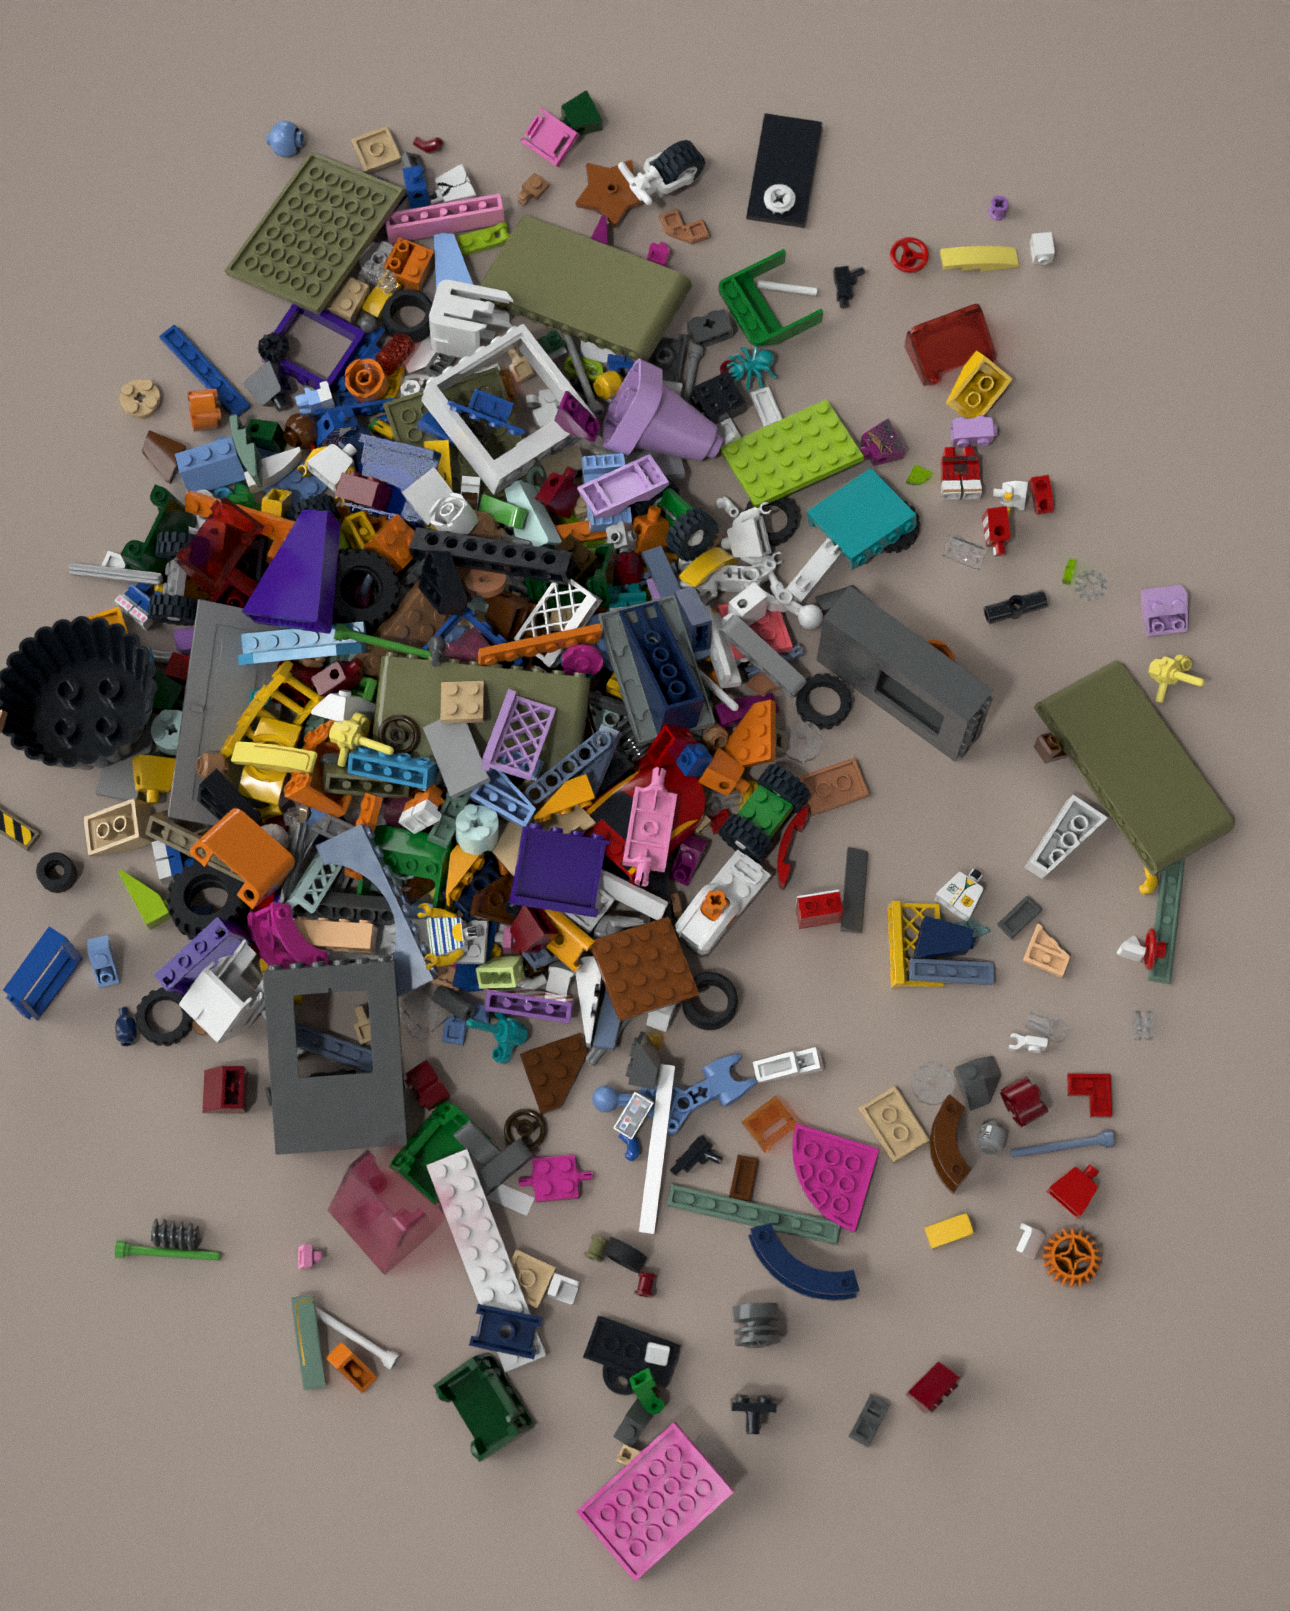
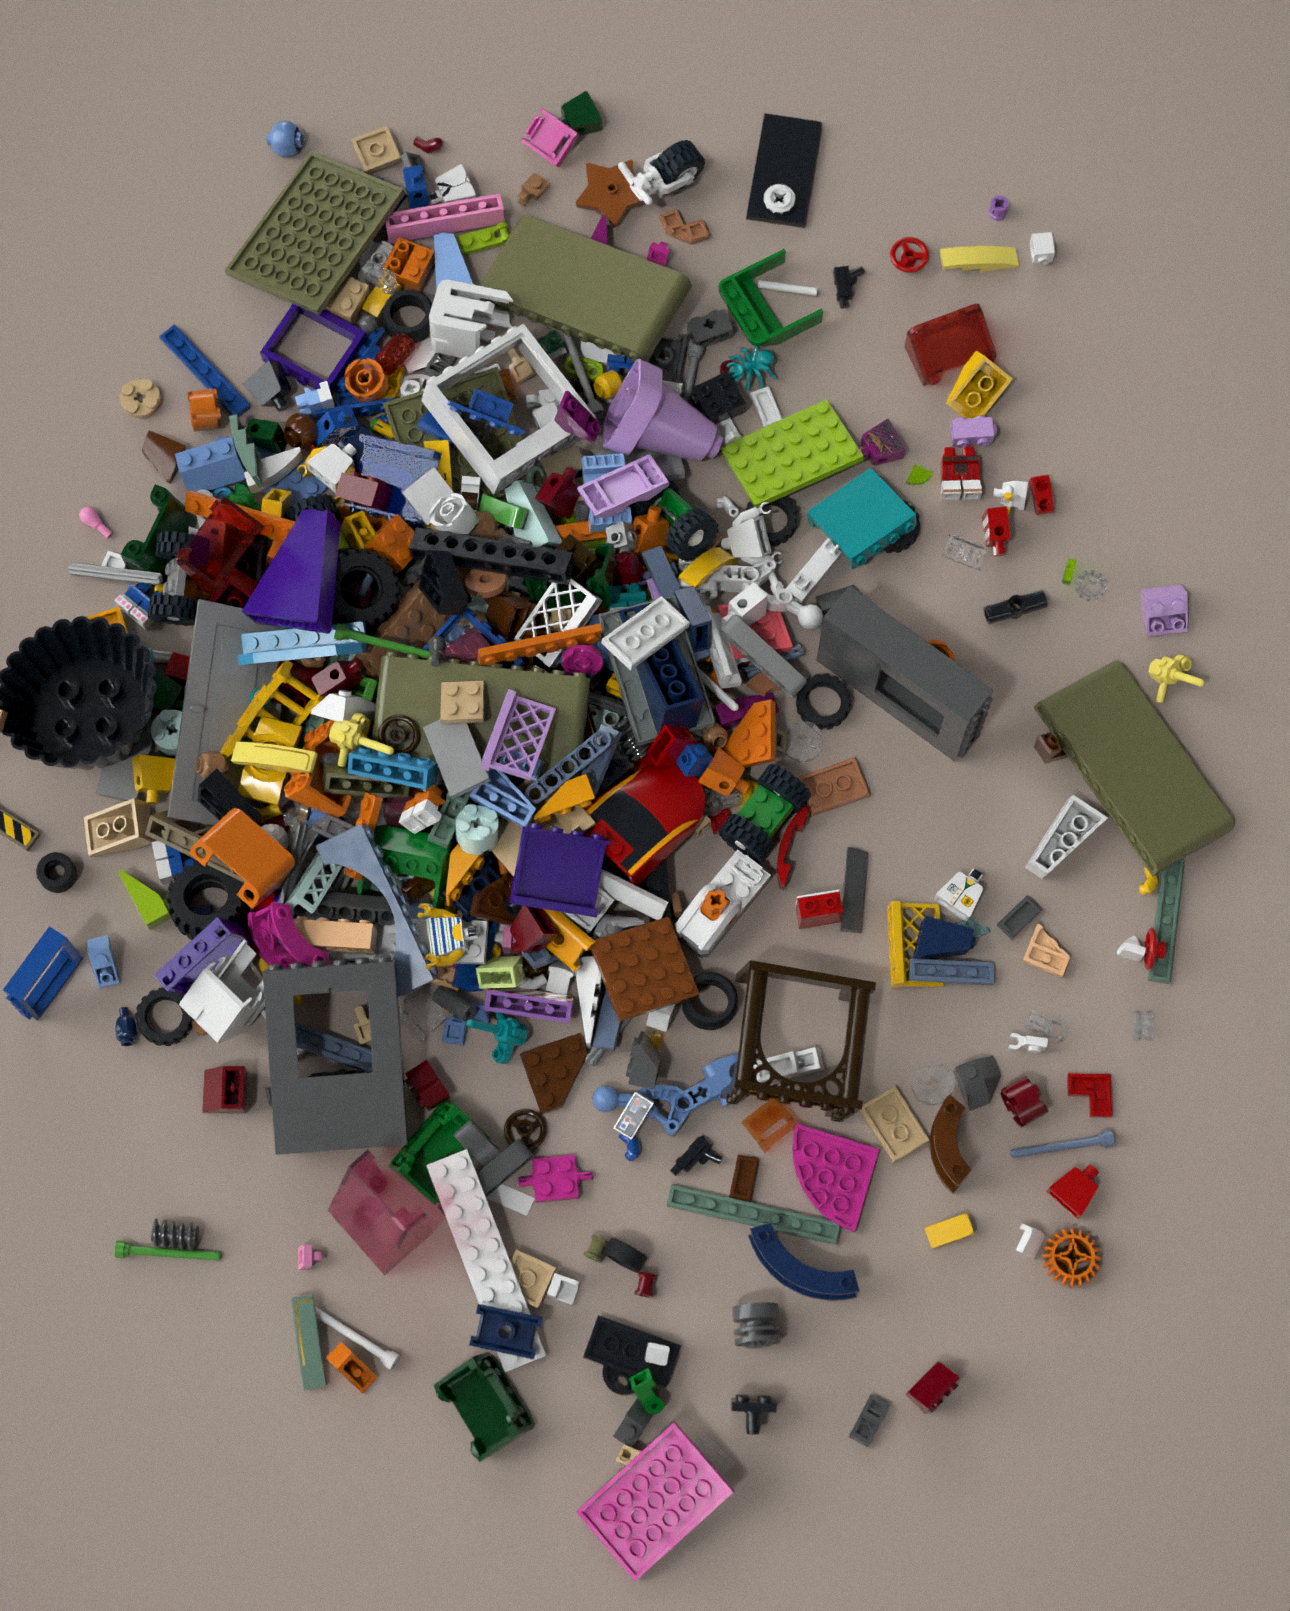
medium lavender piece [174,627,194,656] -> none
black gear [257,332,290,362] -> none
bright pink plate [622,767,677,886] -> none
white sticker [639,1064,675,1234] -> none
magenta slope [669,834,708,886] -> none
light grey head [976,1121,1007,1155] -> none
none -> bright pink piece [79,507,113,539]
none -> dark grey tile [575,501,589,521]
none -> white tile [601,596,690,670]
none -> dark brown arch [720,960,876,1122]

